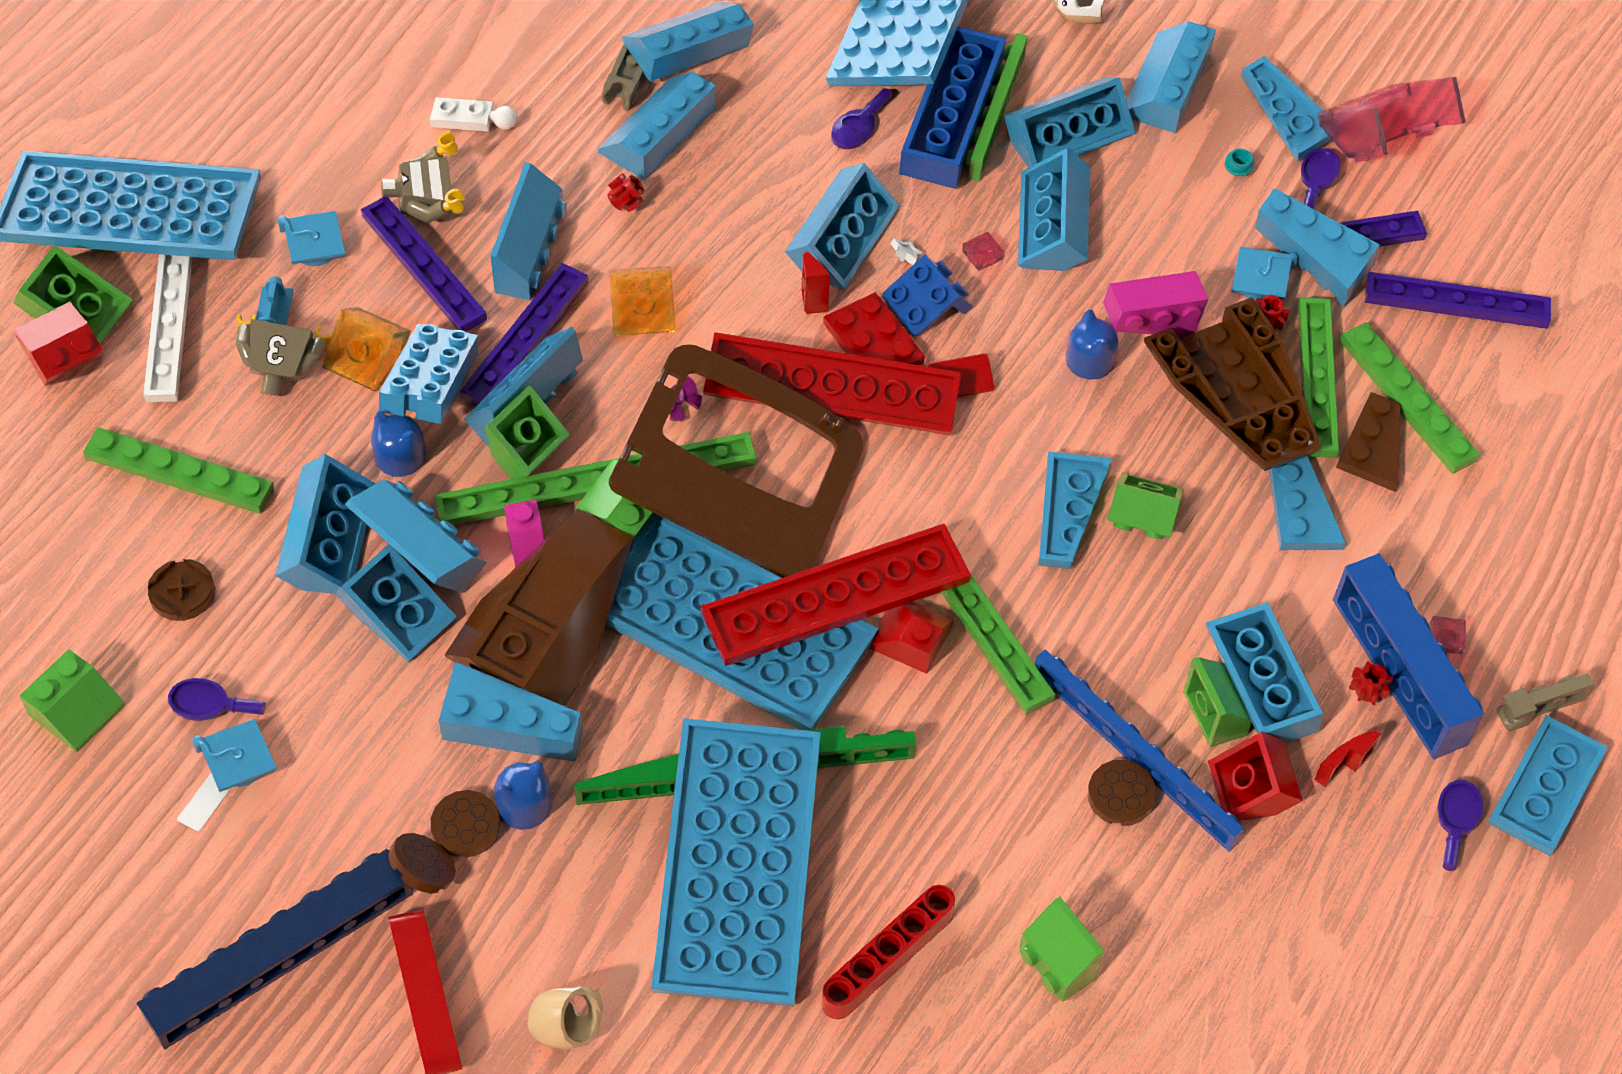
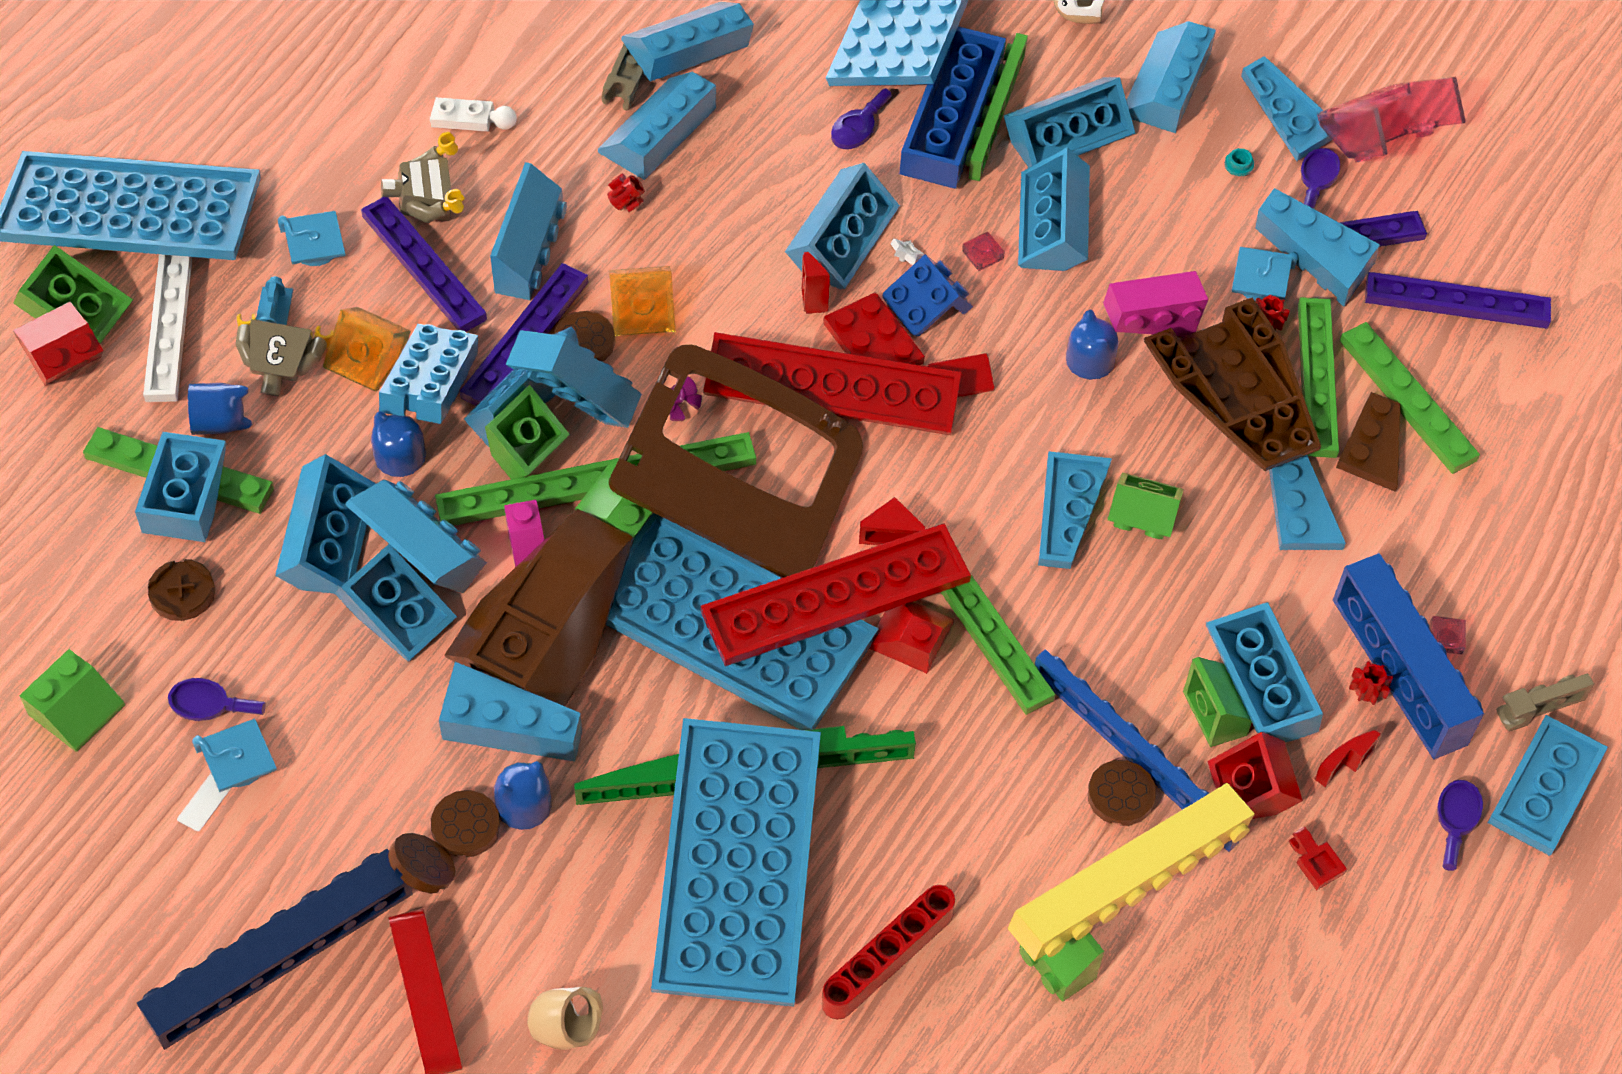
none -> dark azure slope [135,432,227,542]
none -> blue piece [188,383,252,435]
none -> dark azure wedge [506,330,642,428]
none -> reddish brown tile [554,311,615,362]
none -> red slope [859,497,925,545]
none -> light yellow brick [1007,783,1255,962]
none -> red plate [1289,826,1347,891]

